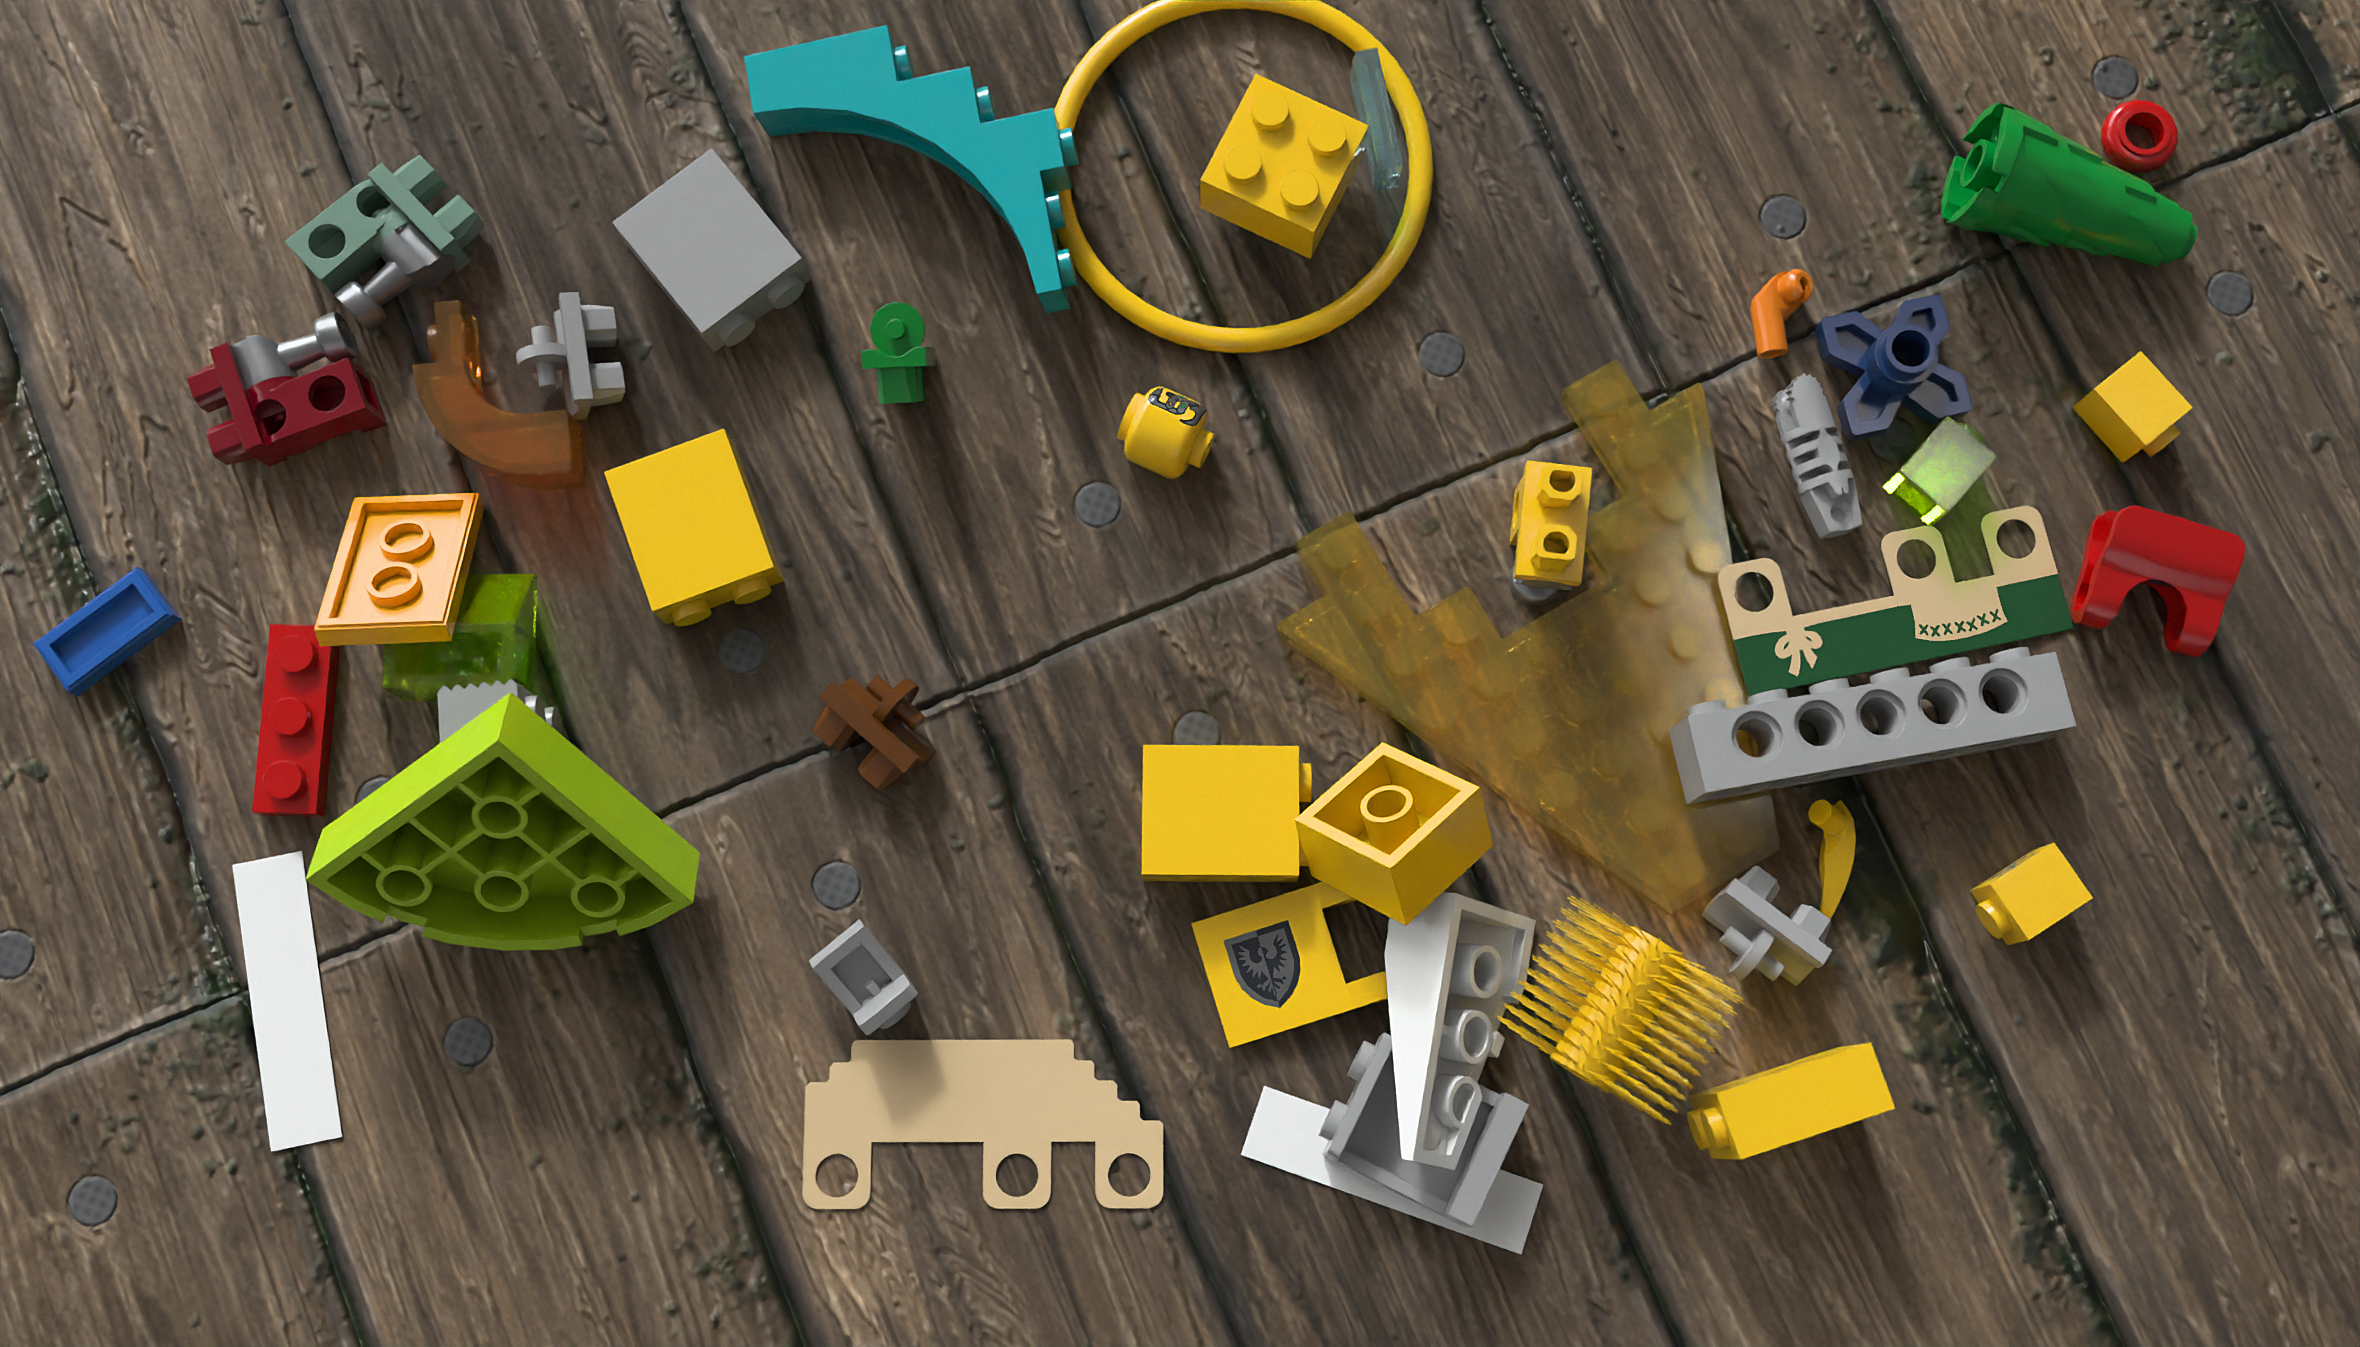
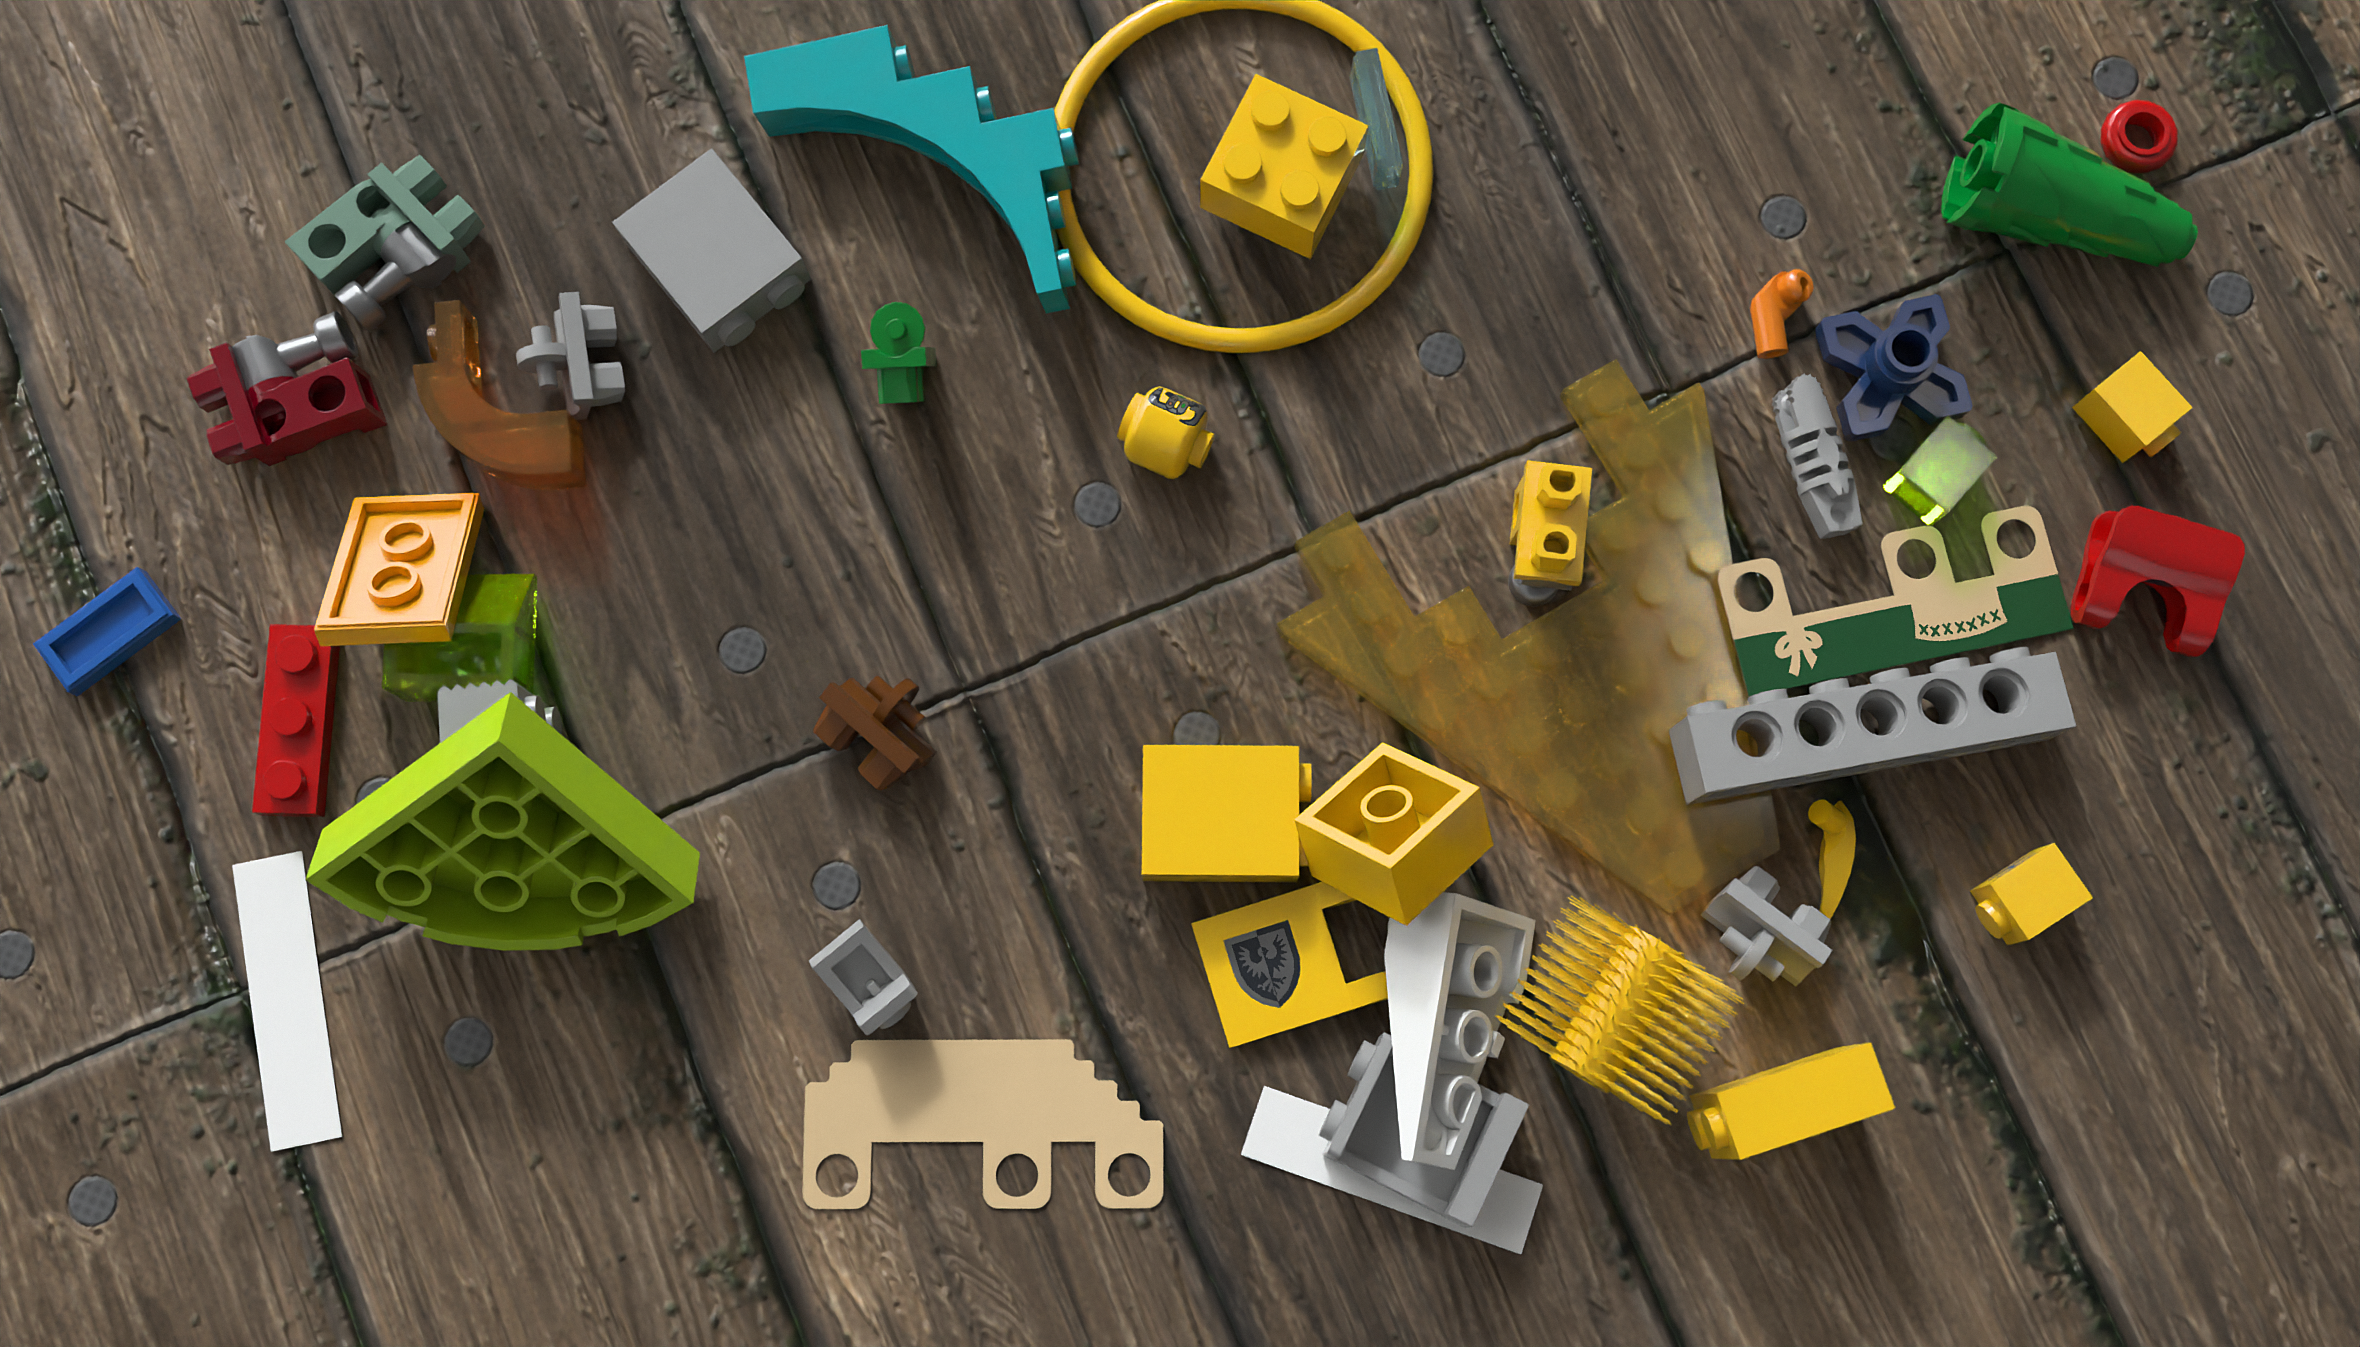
yellow brick [604,429,784,626] -> none

